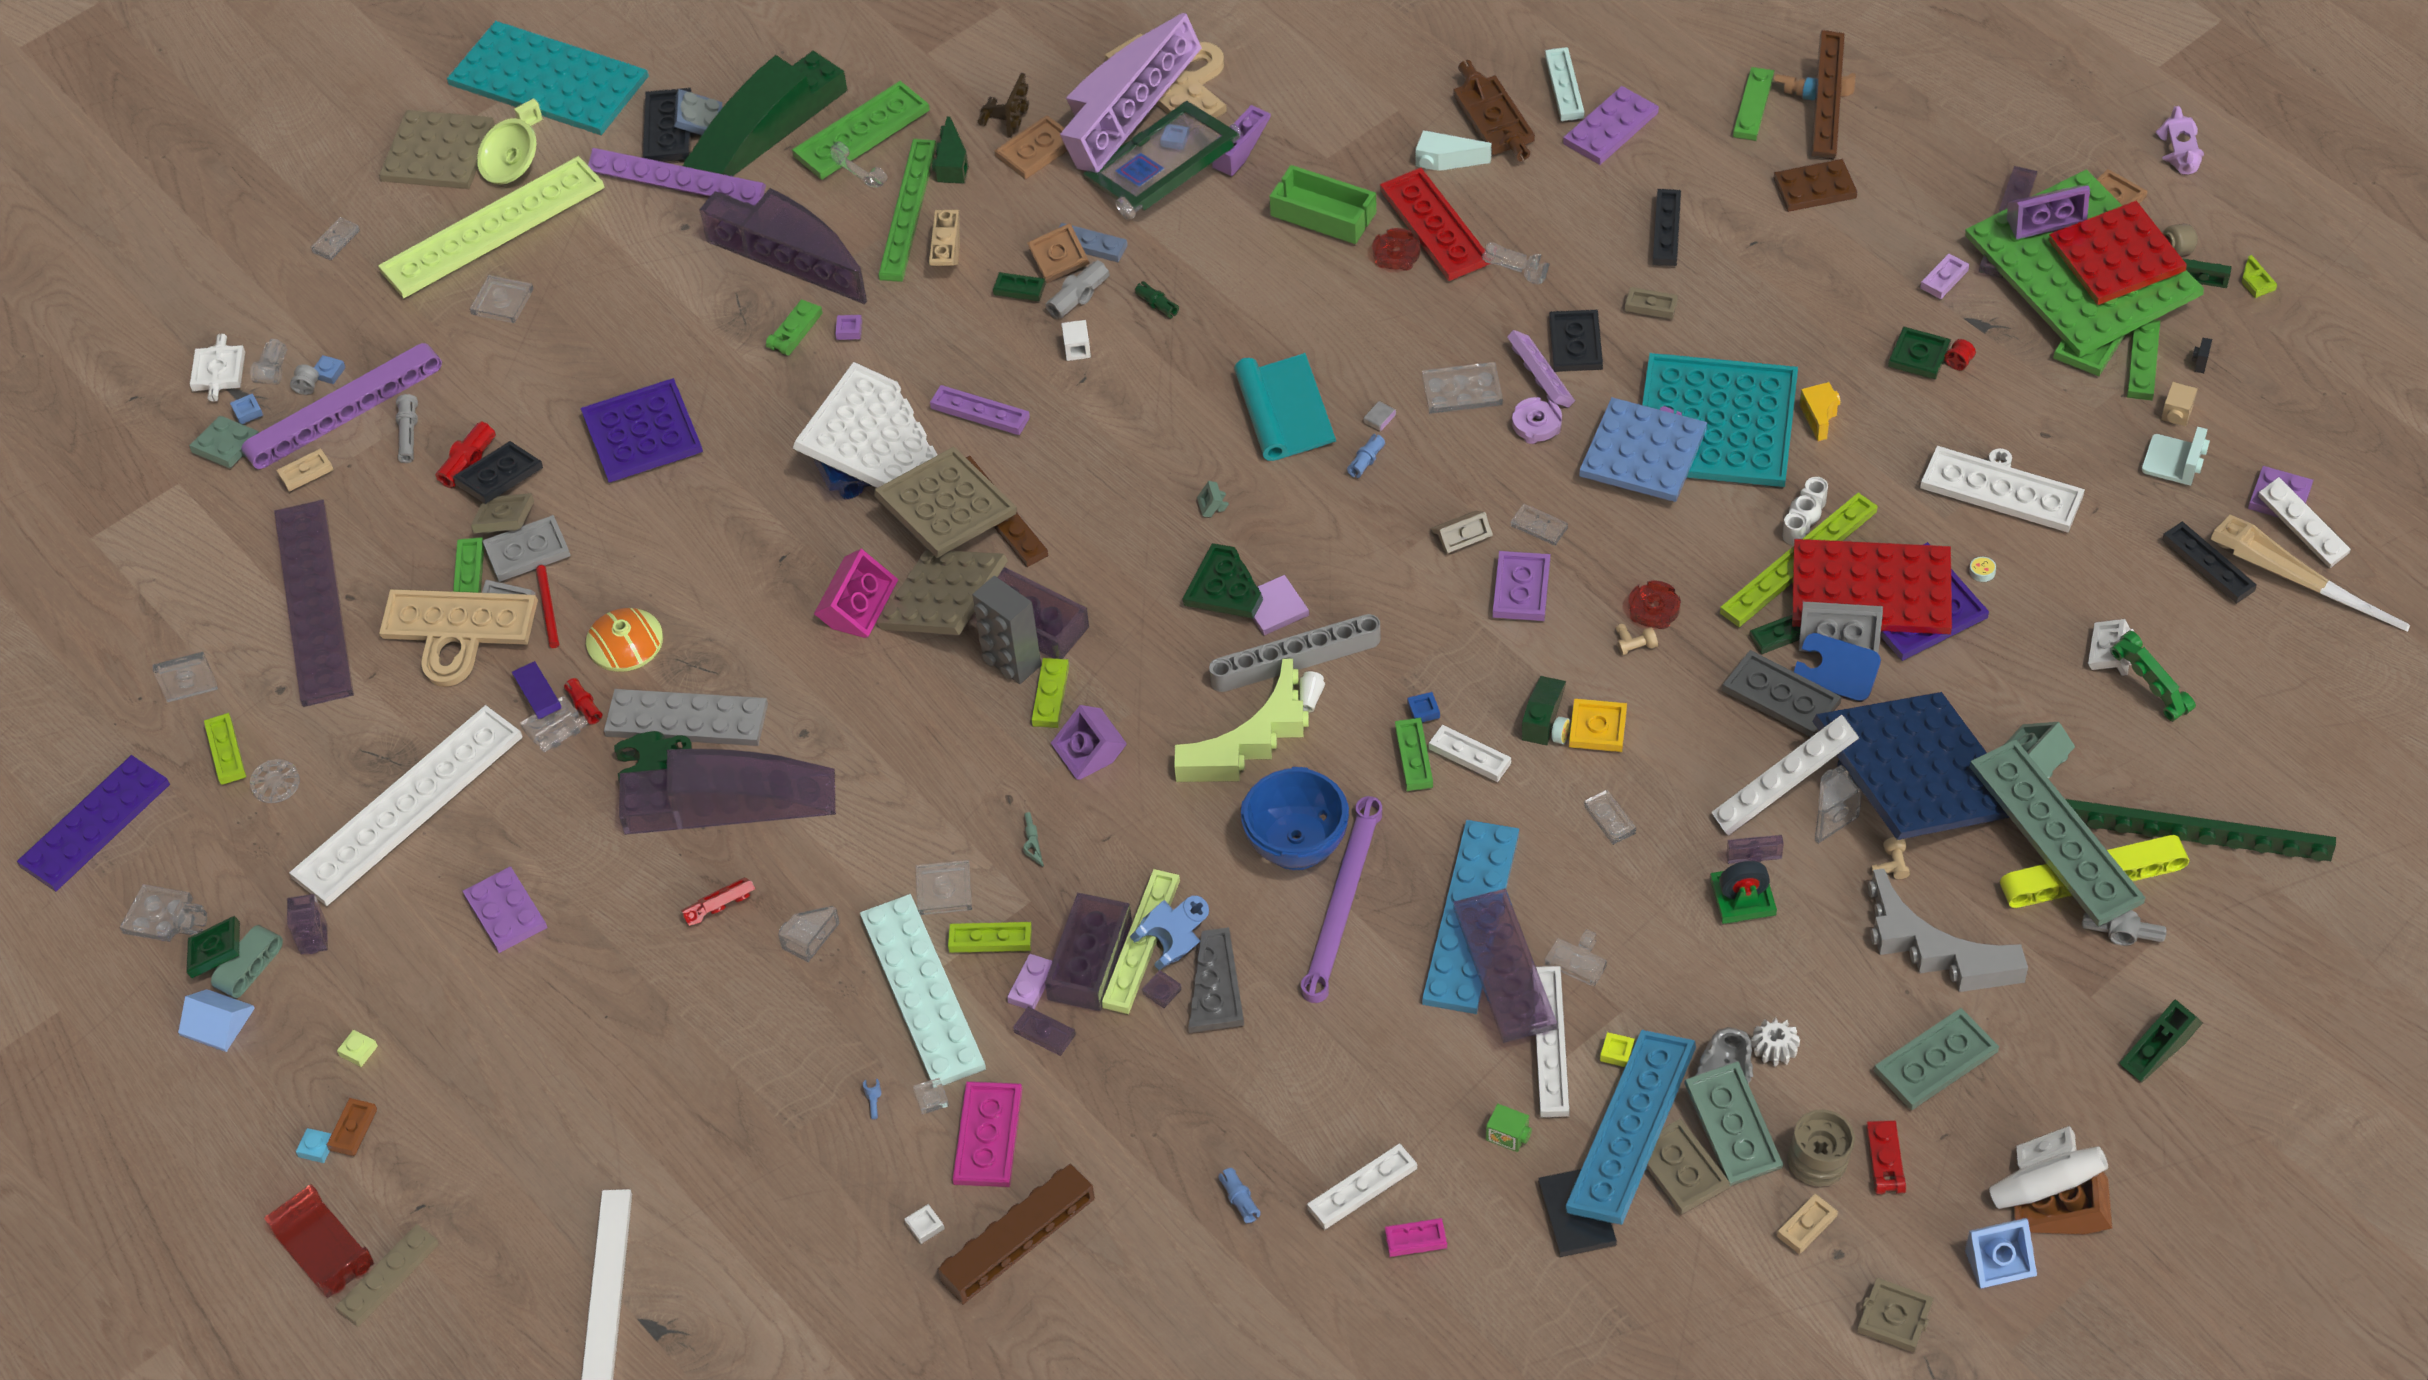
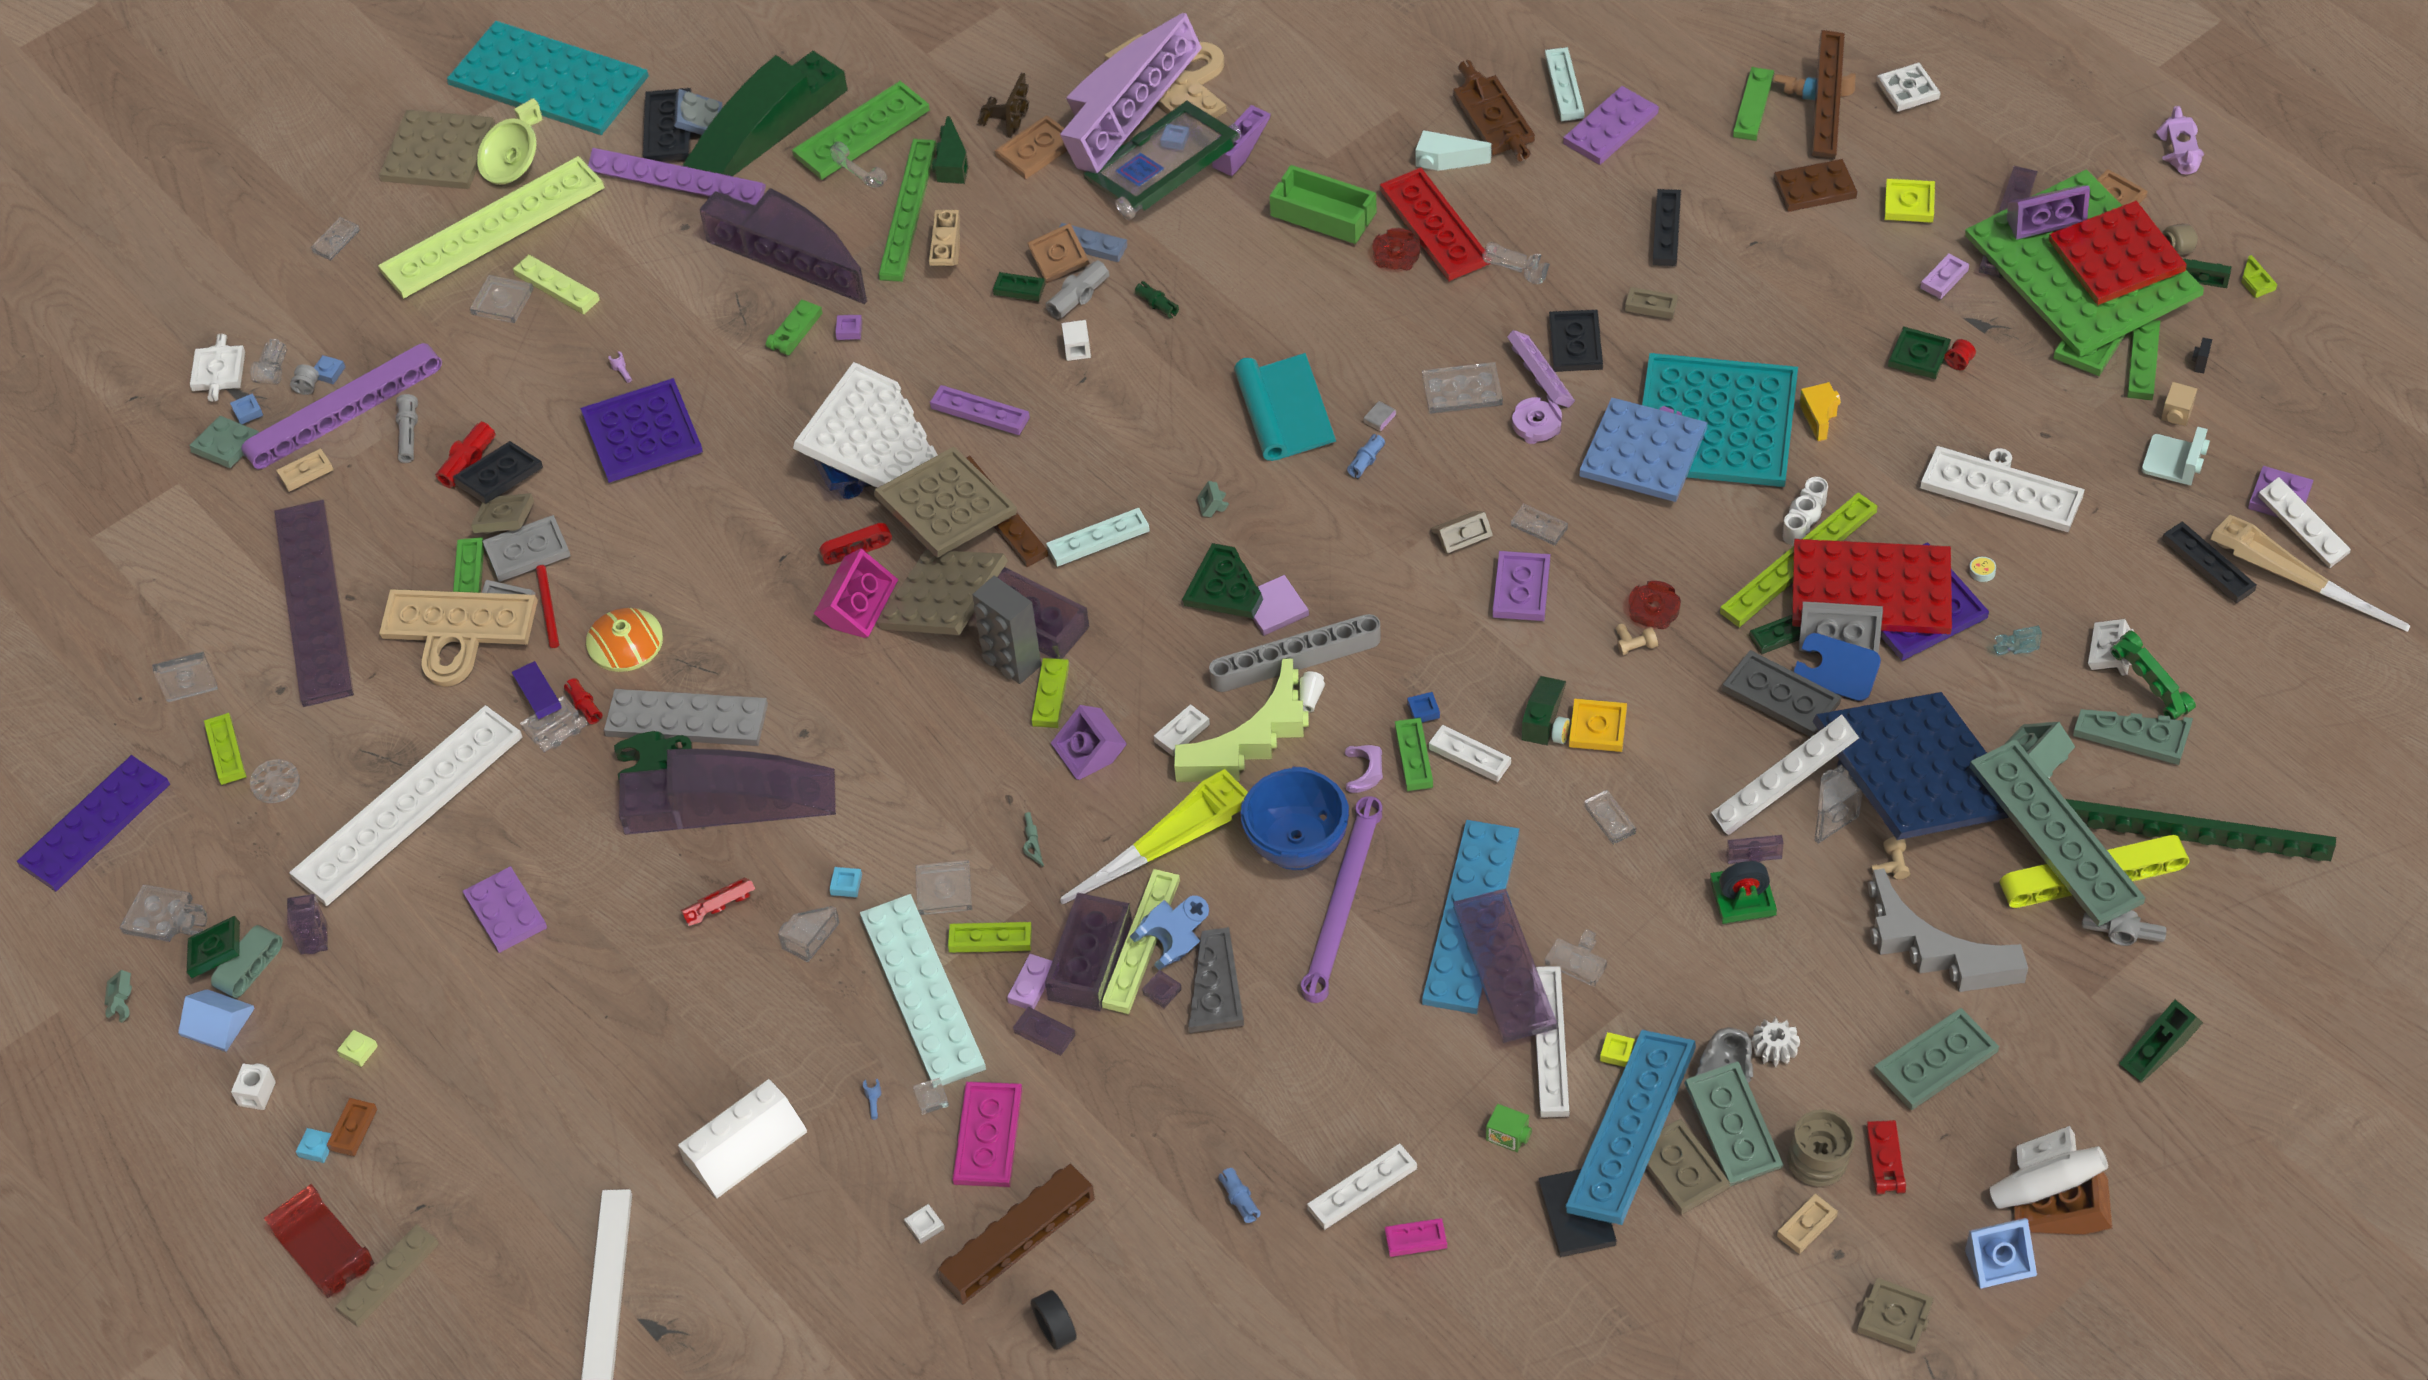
none -> sand green plate [104,970,132,1022]
none -> white brick [231,1064,276,1110]
none -> yellowish green plate [513,255,600,315]
none -> lavender hand [608,352,632,383]
none -> white slope [678,1079,807,1199]
none -> red beam [819,523,892,565]
none -> medium azure plate [830,867,862,897]
none -> black tyre [1031,1290,1077,1350]
none -> light aqua plate [1046,508,1150,567]
none -> neon yellow plate [1060,769,1248,904]
none -> white plate [1154,704,1210,756]
none -> lavender helmet [1345,745,1383,793]
none -> white piece [1876,63,1940,112]
none -> neon yellow plate [1885,179,1935,222]
none -> clear light blue plate [1993,625,2042,655]
none -> sand green wing [2073,709,2193,765]

